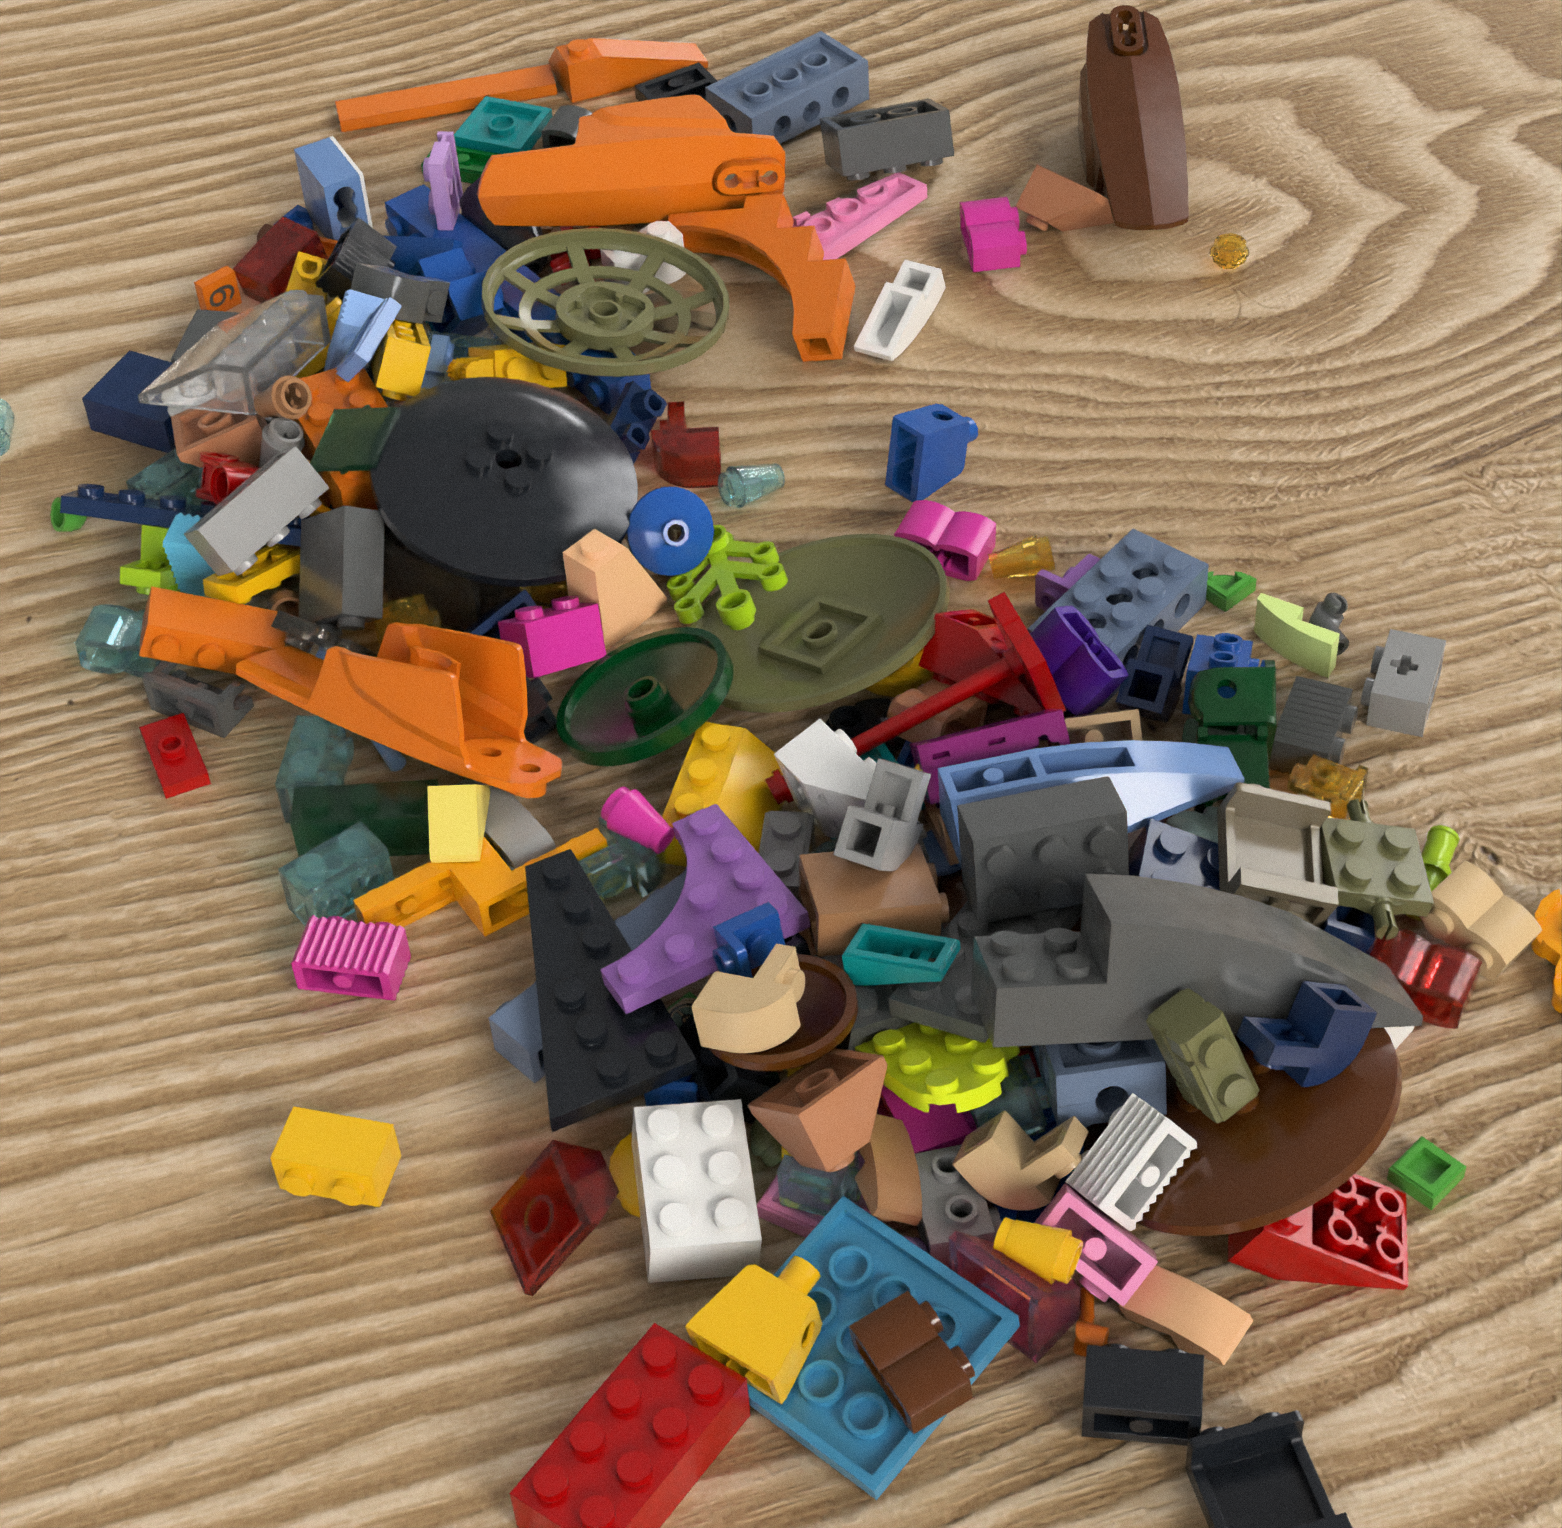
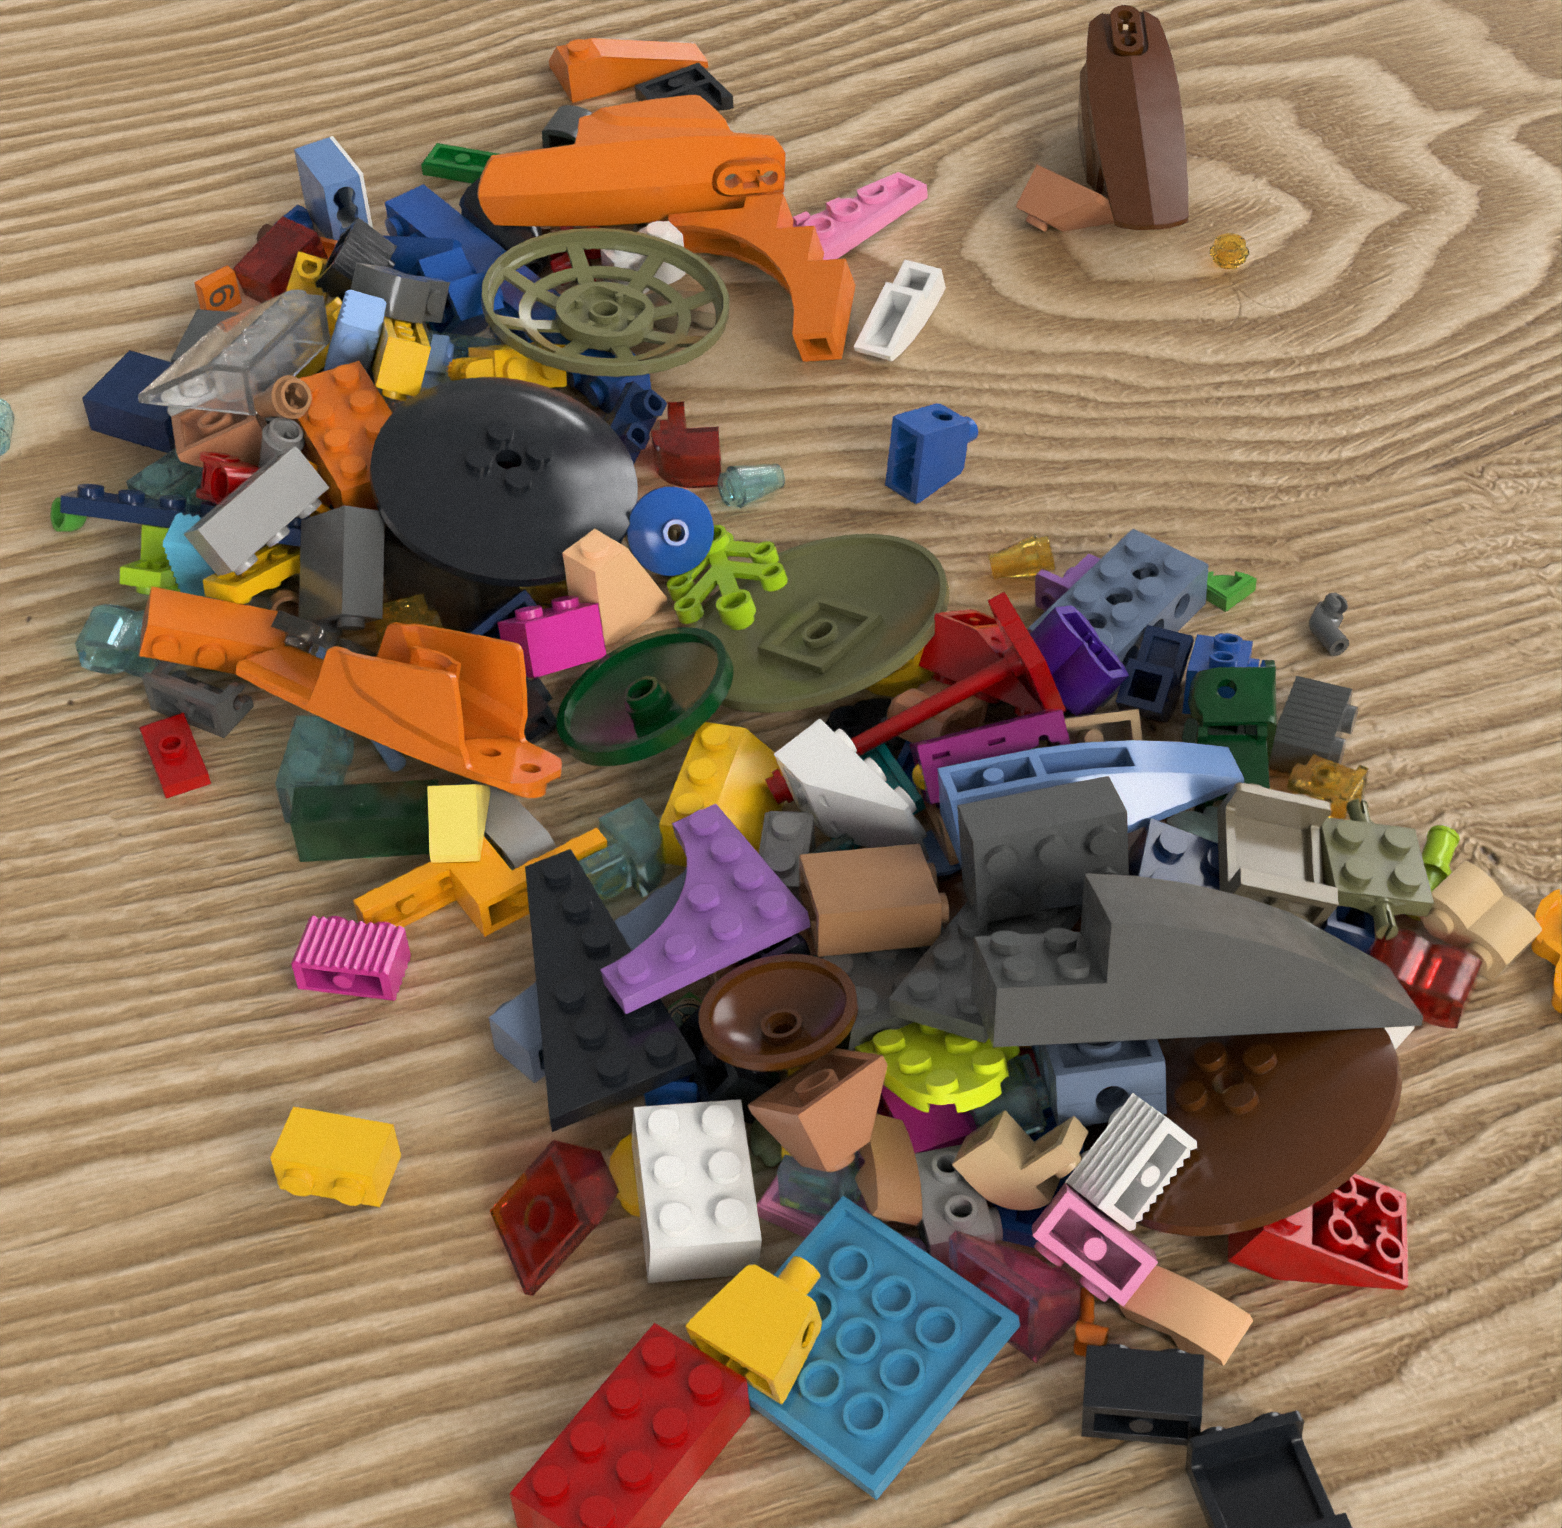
clear light blue brick [278,821,394,926] -> none
clear green piece [310,405,401,474] -> none
orange tile [335,64,557,132] -> none
medium blue tile [336,297,402,382] -> none
lavender plate [423,131,463,231] -> none
teal plate [454,96,553,154] -> none
dark pink cone [601,787,675,854] -> none
tan brick [691,943,805,1053] -> none
sand blue brick [705,31,869,144] -> none
blue bracket [713,902,785,978] -> none
dark grey brick [820,98,954,180] -> none
light grey brick [833,758,931,871] -> none
teal slope [842,923,961,986] -> none
reddish brown brick [849,1291,975,1435] -> none
dark pink brick [894,500,996,581] -> none
dark pink brick [960,197,1027,272] -> none
yellow cone [993,1217,1083,1284] -> none
olive brick [1146,988,1259,1124] -> none
dark blue brick [1236,981,1377,1087] -> none
yellowish green slope [1254,593,1340,678] -> none
light grey brick [1361,629,1446,737] -> none
bright green tile [1387,1136,1466,1210] -> none

